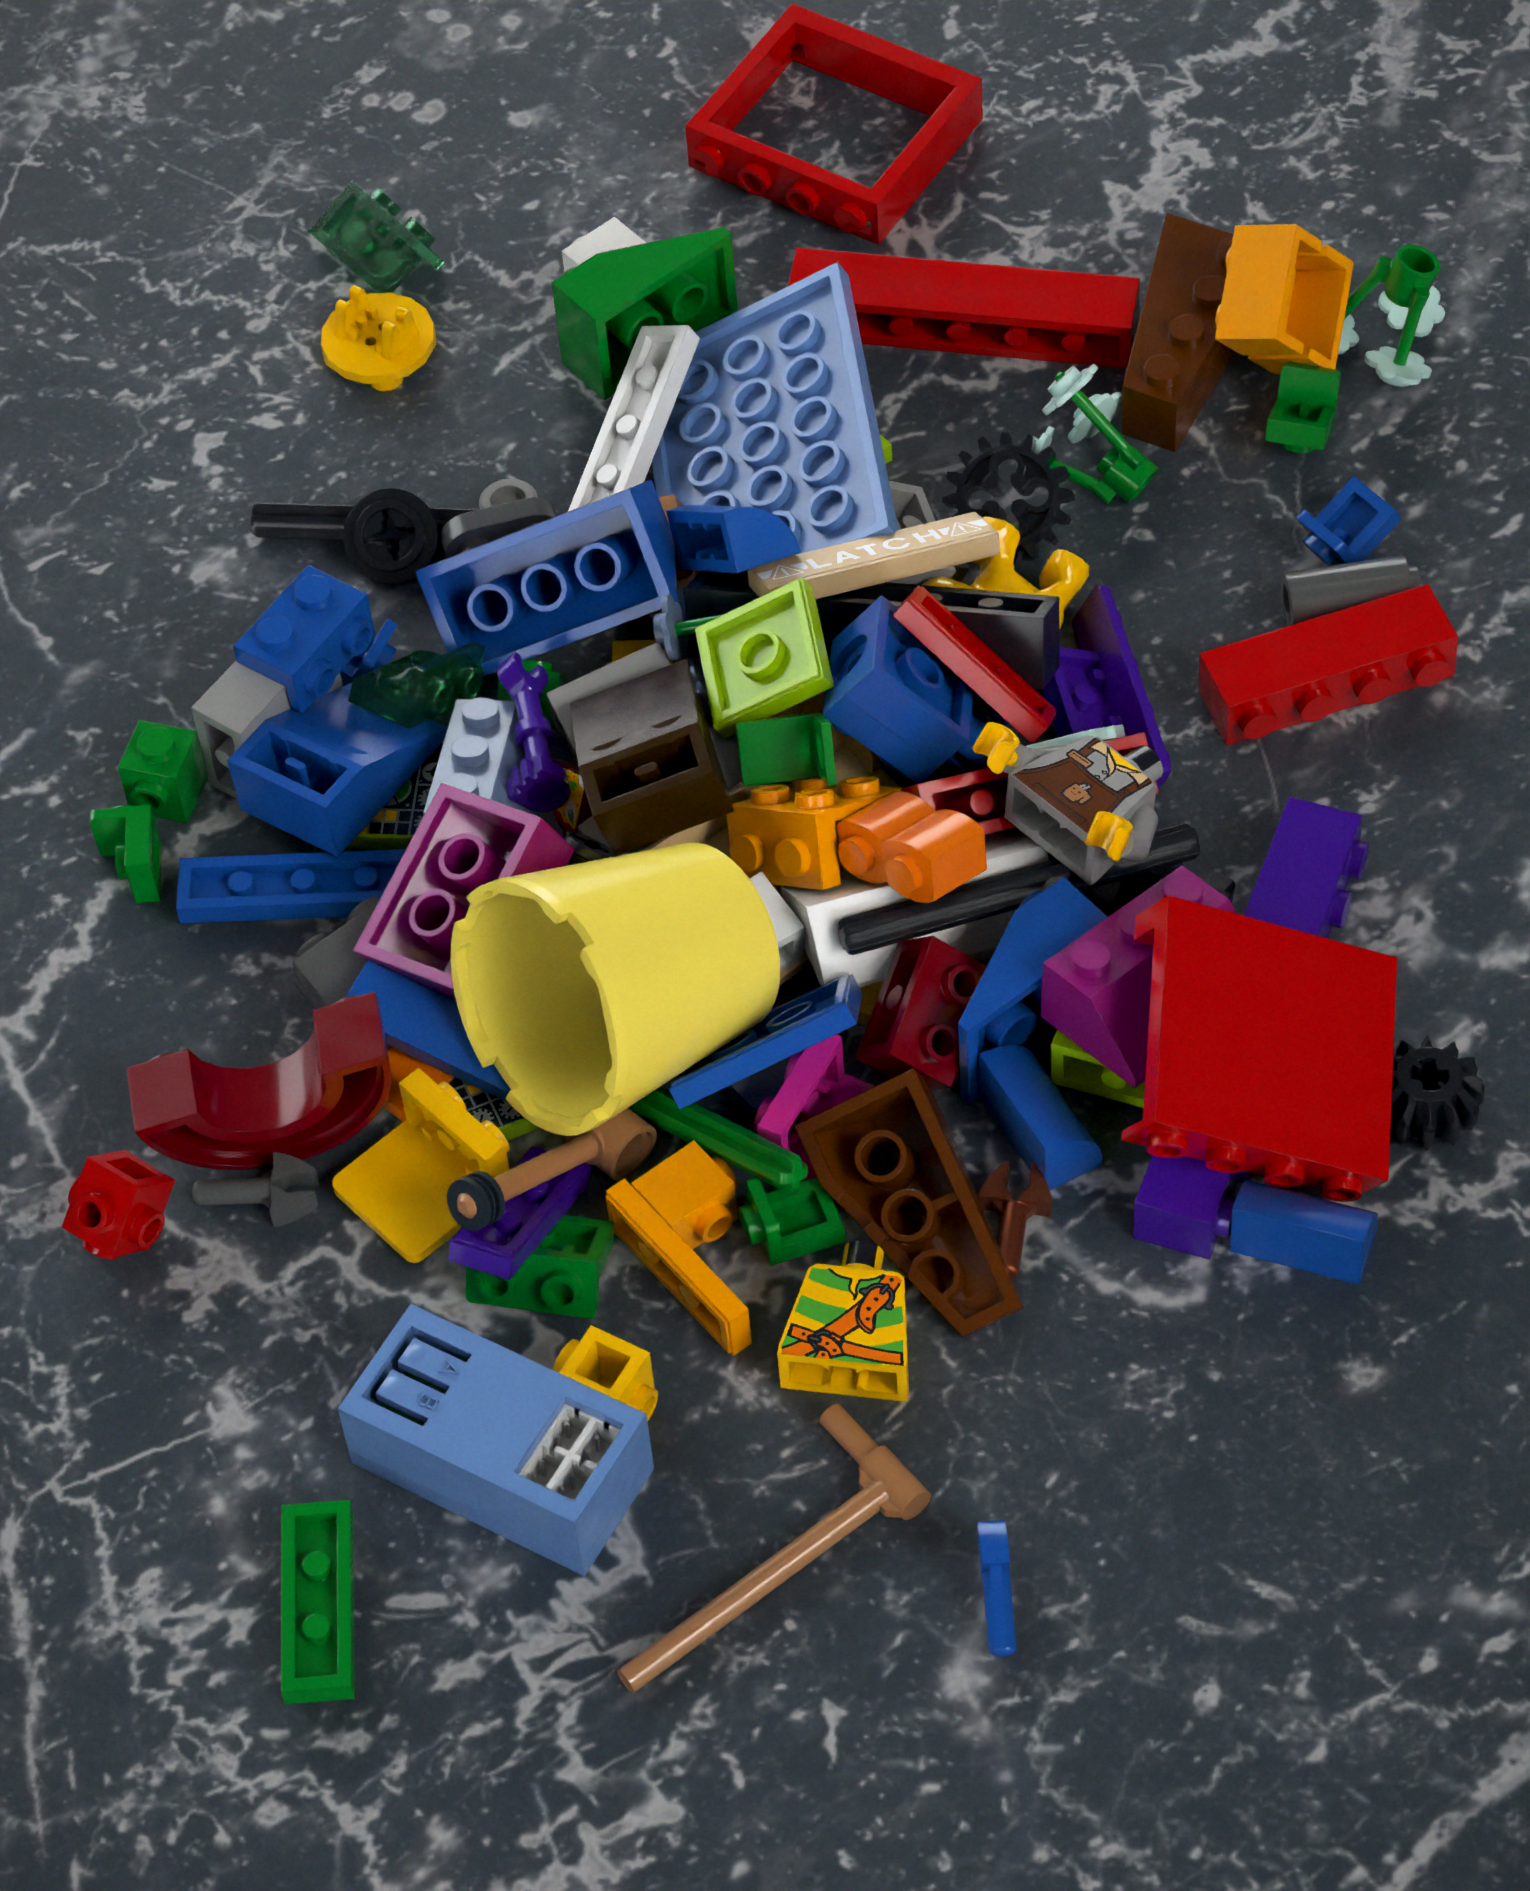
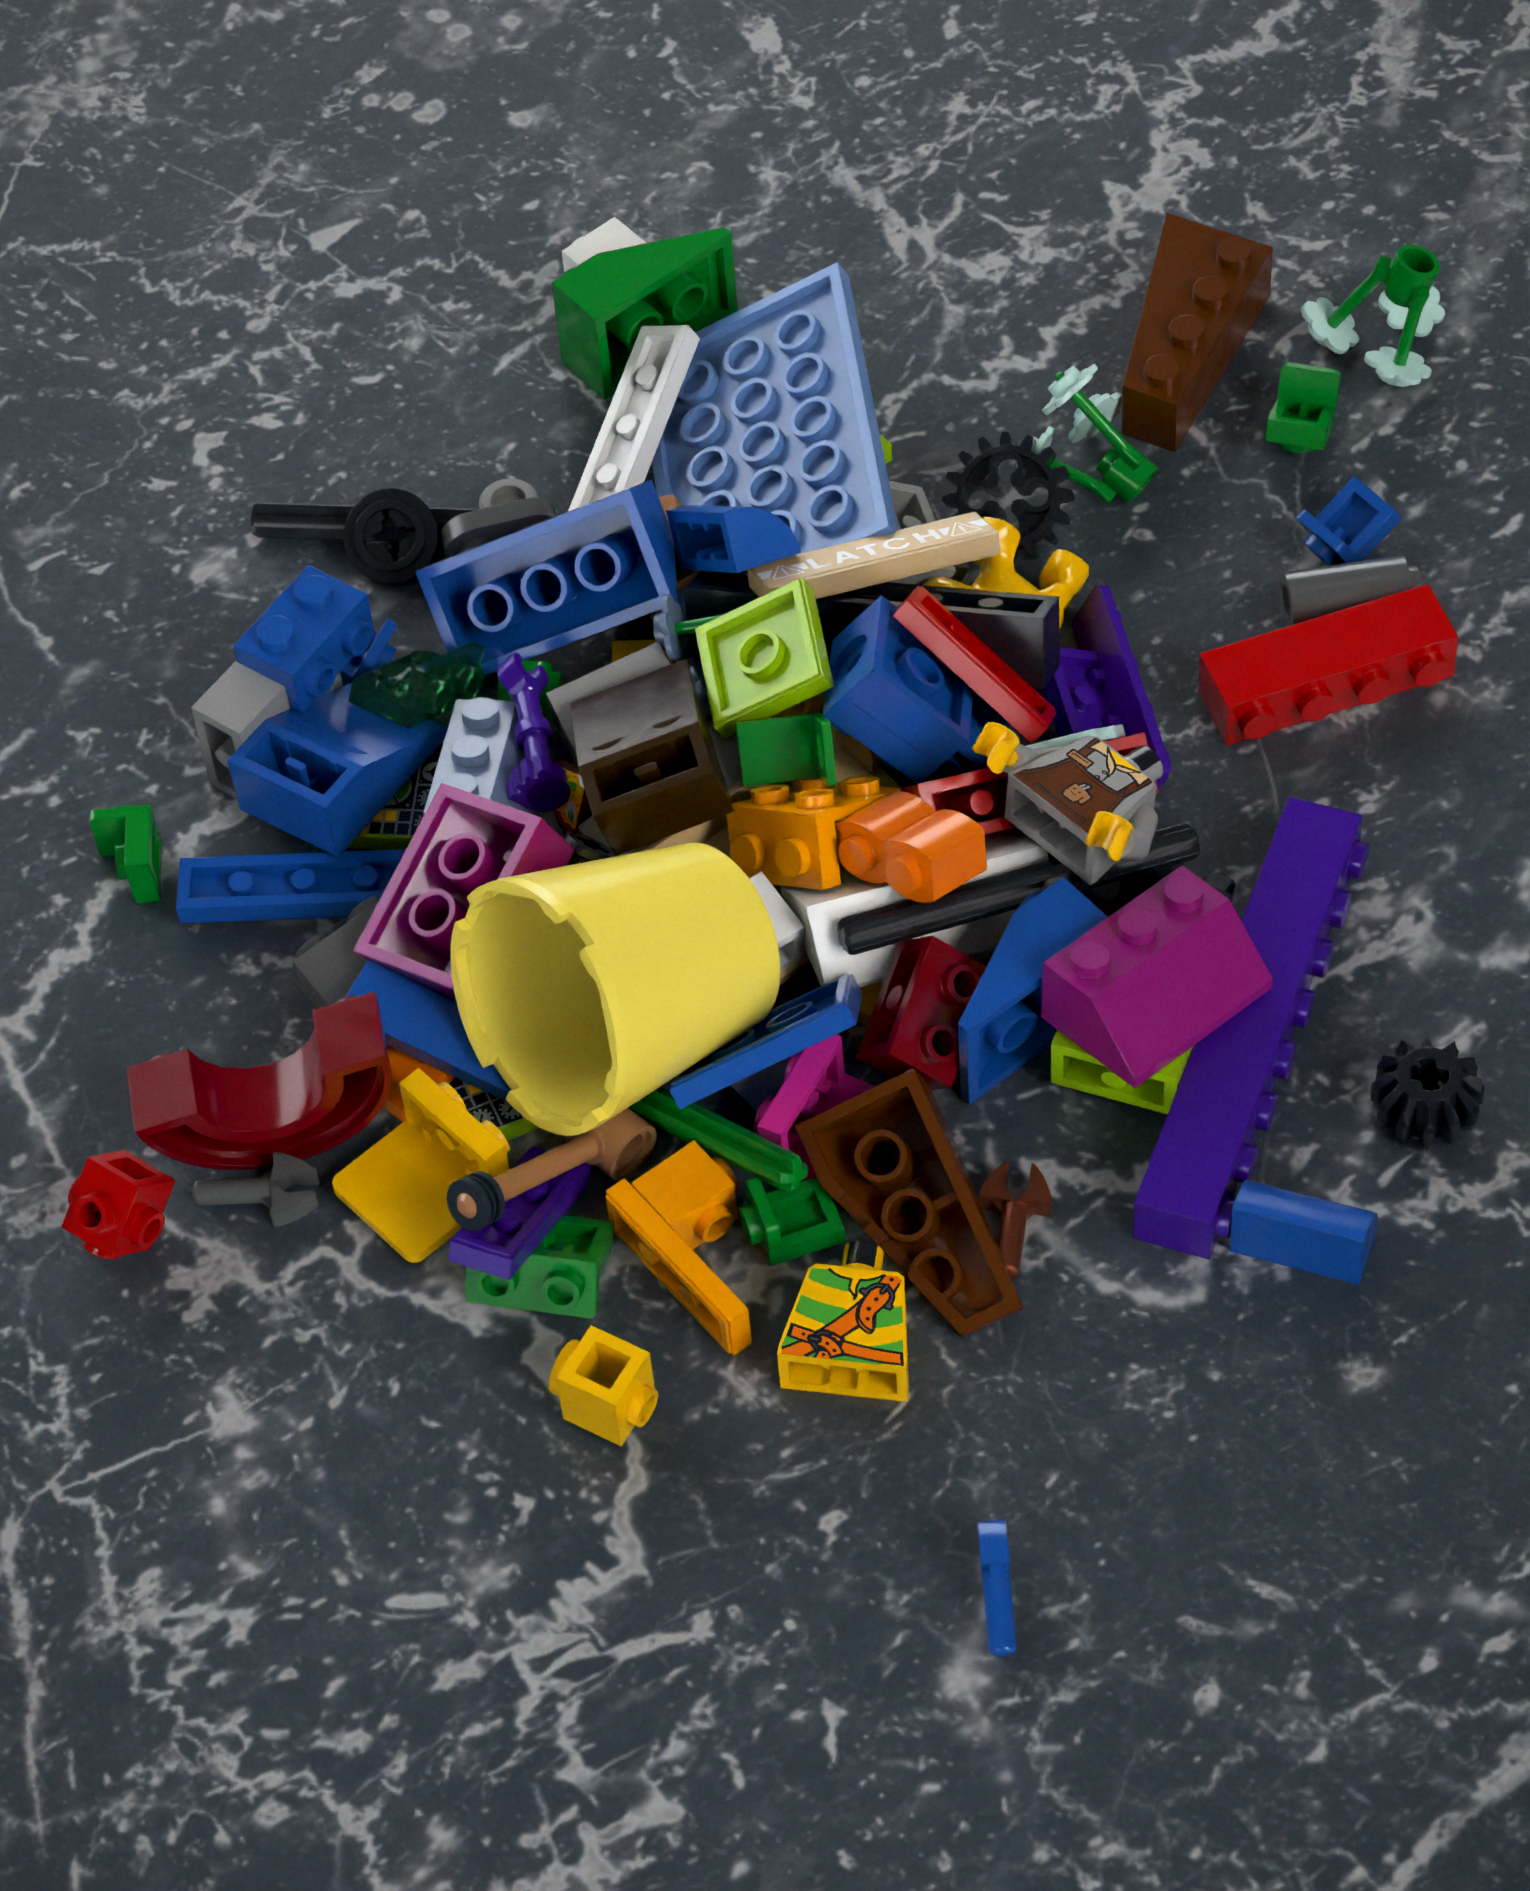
green brick [118,720,208,824] -> none
green plate [281,1500,355,1705] -> none
clear green bracket [308,180,444,293] -> none
yellow plate [321,285,436,391] -> none
medium blue piece [338,1304,654,1576] -> none
medium nougat bar [617,1403,931,1693] -> none
red window [685,3,983,245] -> none
red brick [787,247,1140,368] -> none
blue brick [979,1045,1102,1190] -> none
red panel [1121,895,1397,1202] -> none
light orange piece [1215,224,1354,375] -> none

